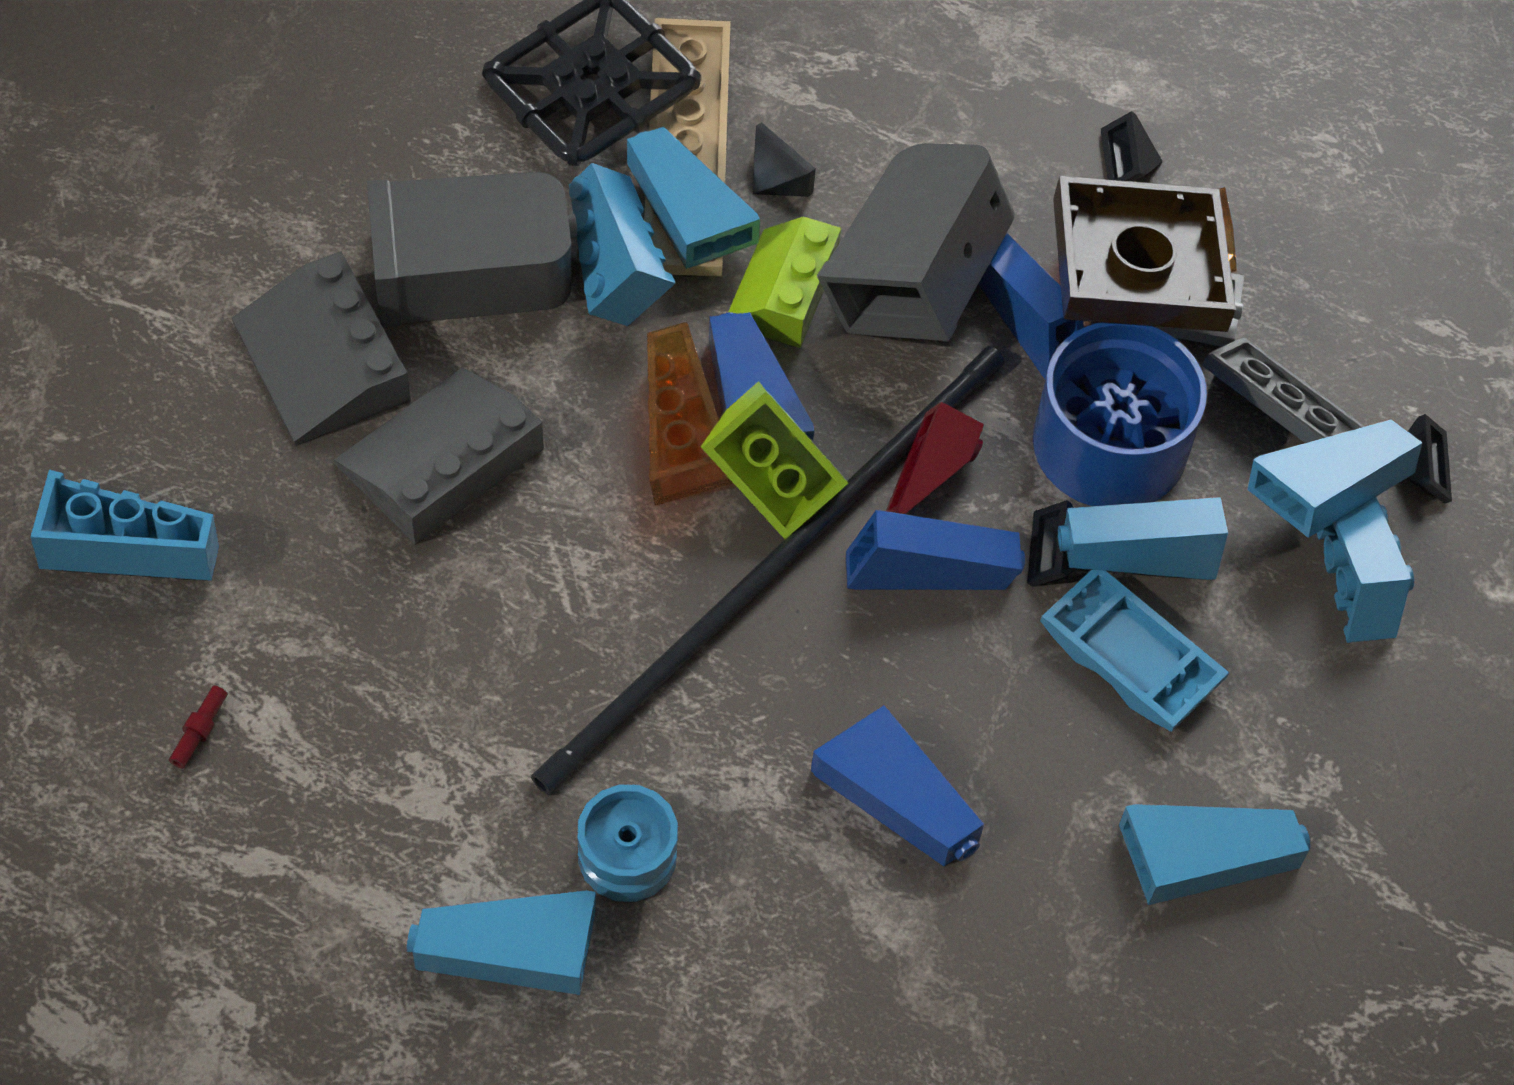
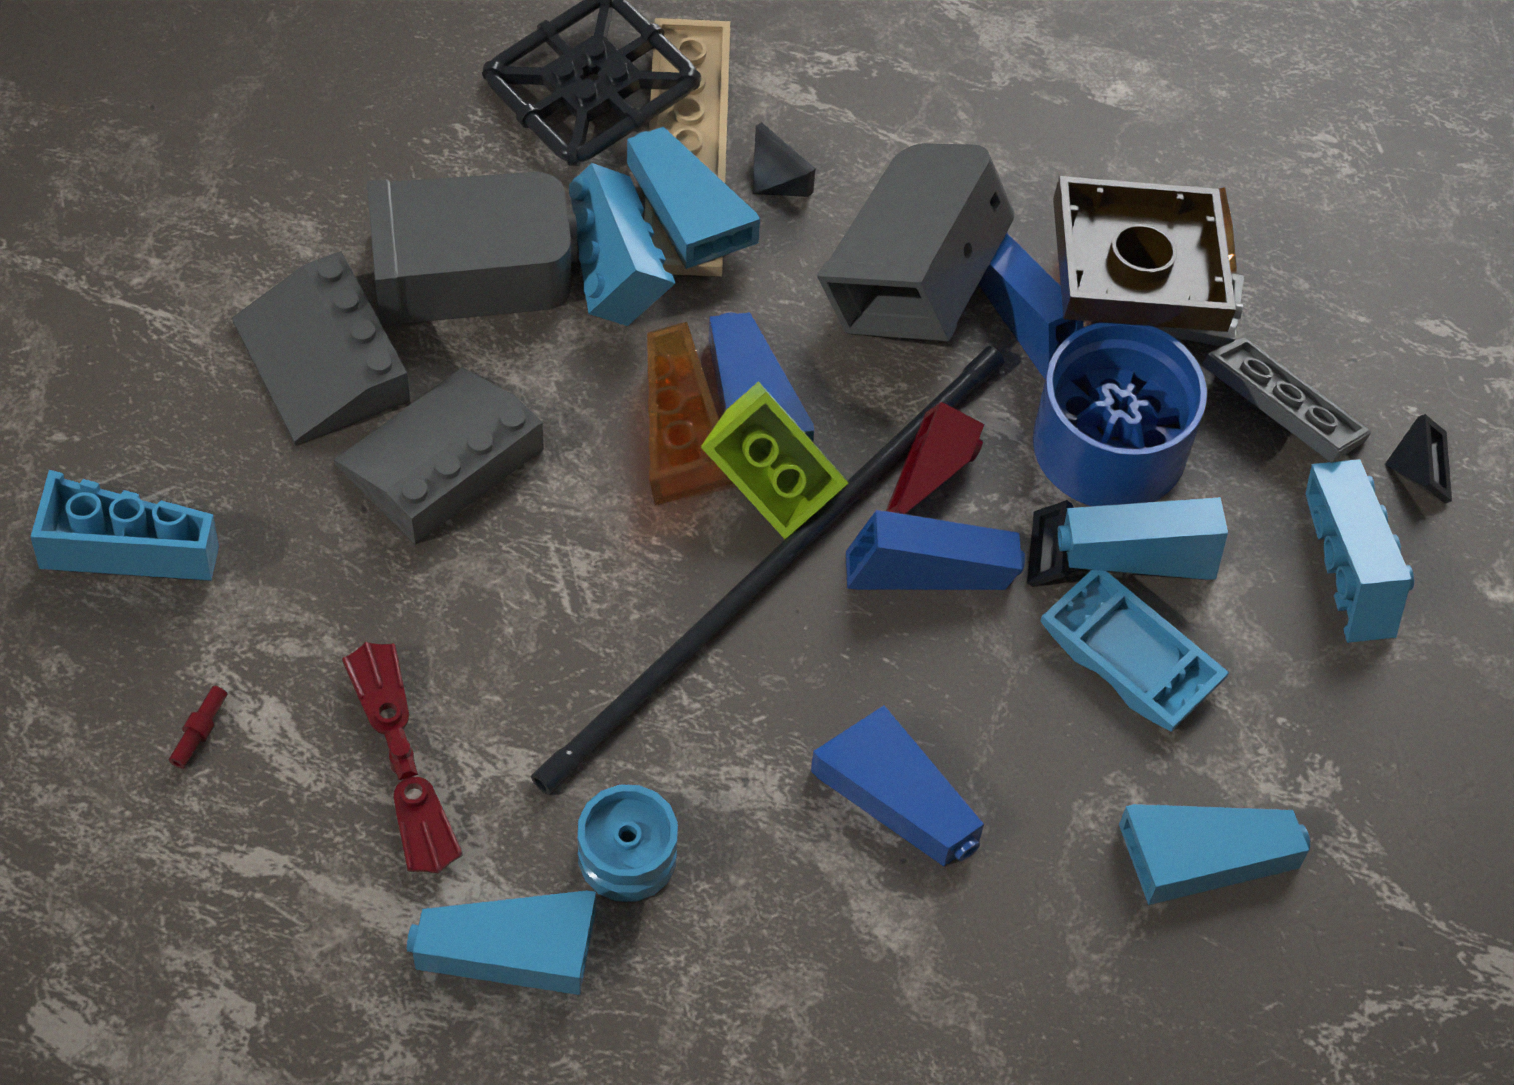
lime slope [728,216,841,348] -> none
black slope [1101,111,1163,182] -> none
slope [1247,420,1422,538] -> none
none -> dark red piece [342,642,463,874]

